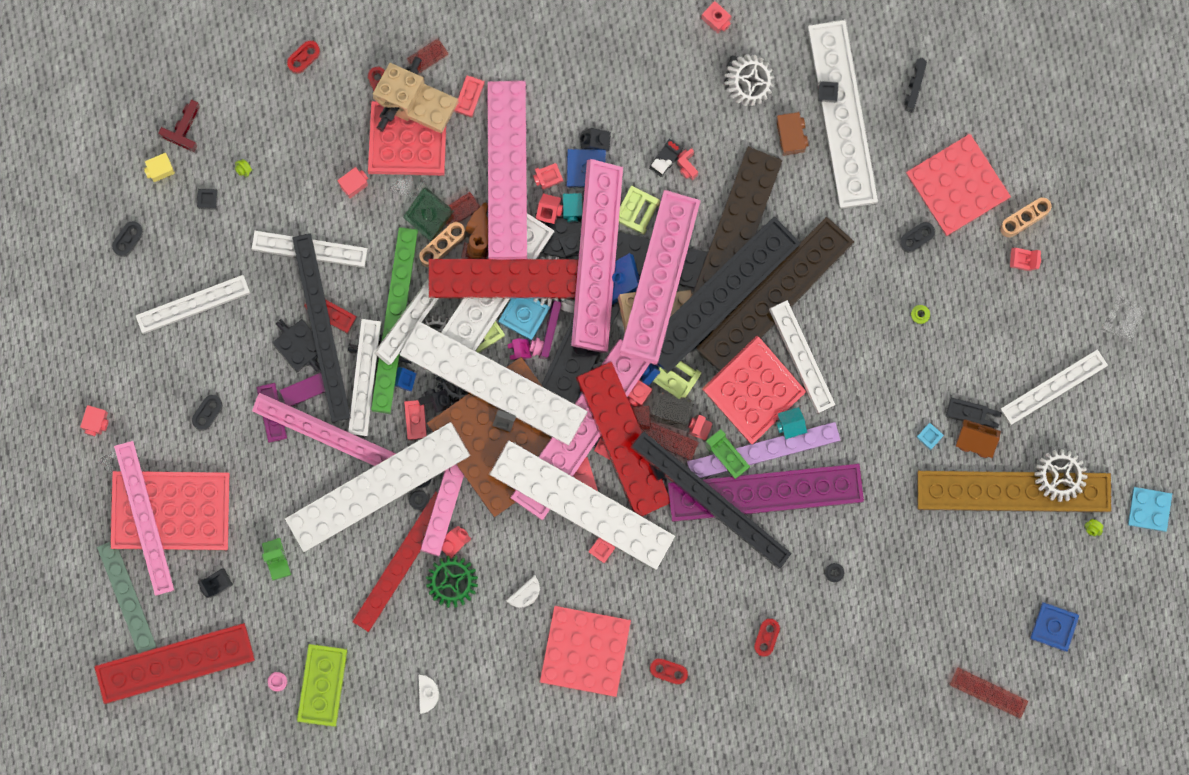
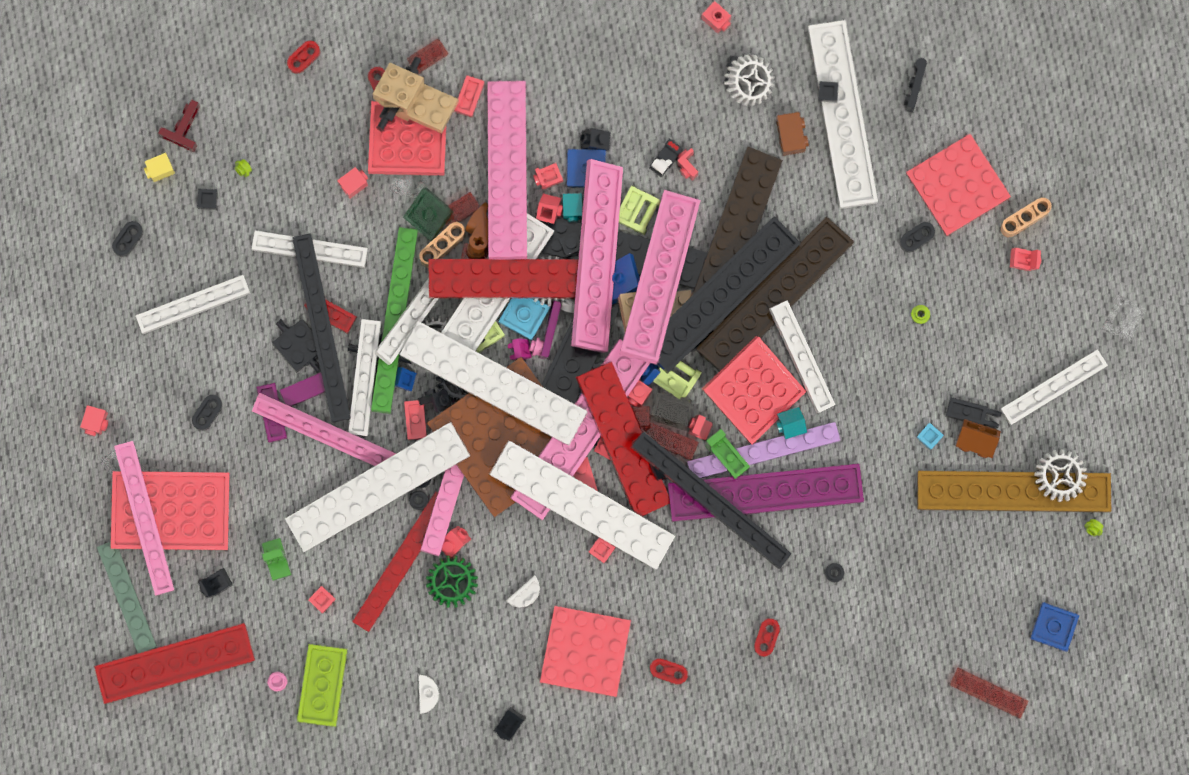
dark grey plate [492,409,516,432] -> none
medium azure plate [1128,487,1172,532] -> none
none -> coral plate [309,586,336,614]
none -> black bracket [493,707,526,741]

